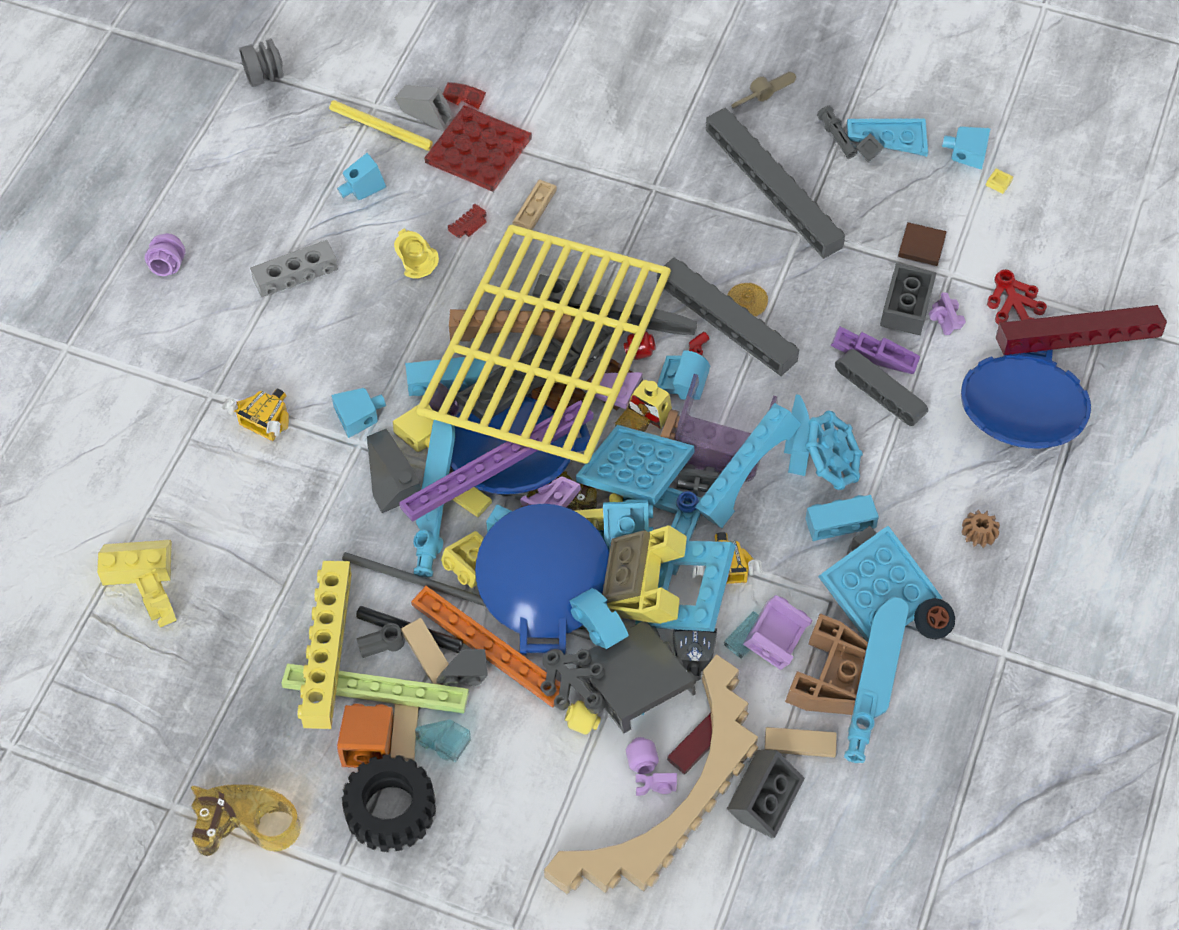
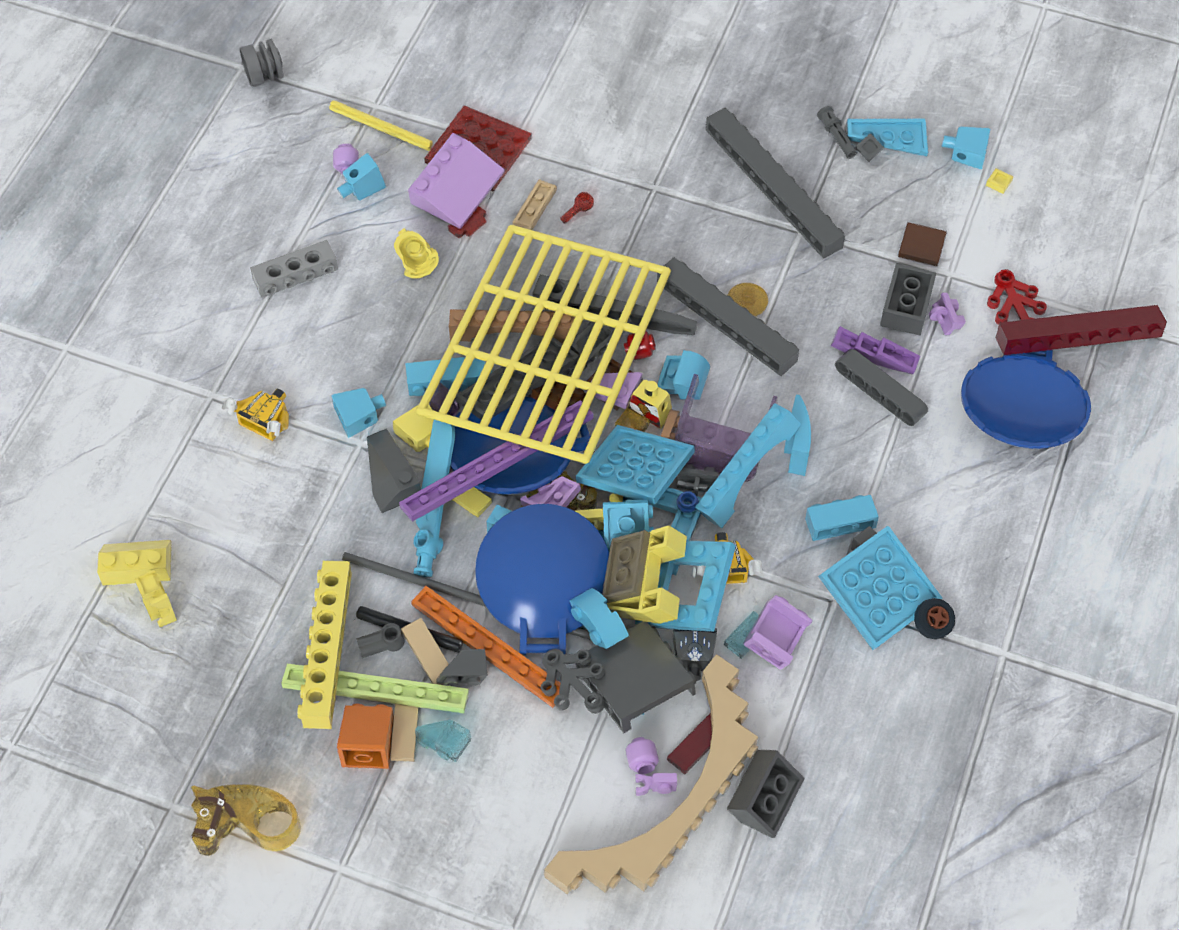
lavender piece [145,233,185,276] -> none
black tyre [342,754,436,852] -> none
light grey slope [395,85,455,131] -> none
light yellow plate [441,531,484,588] -> none
clear red slope [442,82,486,109] -> none
light yellow head [564,700,601,735] -> none
red arm [689,332,709,356] -> none
dark tan piece [731,71,796,109] -> none
tan tile [765,727,836,757] -> none
medium nougat wedge [785,614,868,715] -> none
medium azure plate [805,411,863,490] -> none
medium azure piece [844,597,909,763] -> none
medium nougat gear [961,509,1000,548] -> none
none -> lavender head [333,144,359,174]
none -> lavender slope [408,133,505,229]
none -> clear red plate [560,192,594,223]

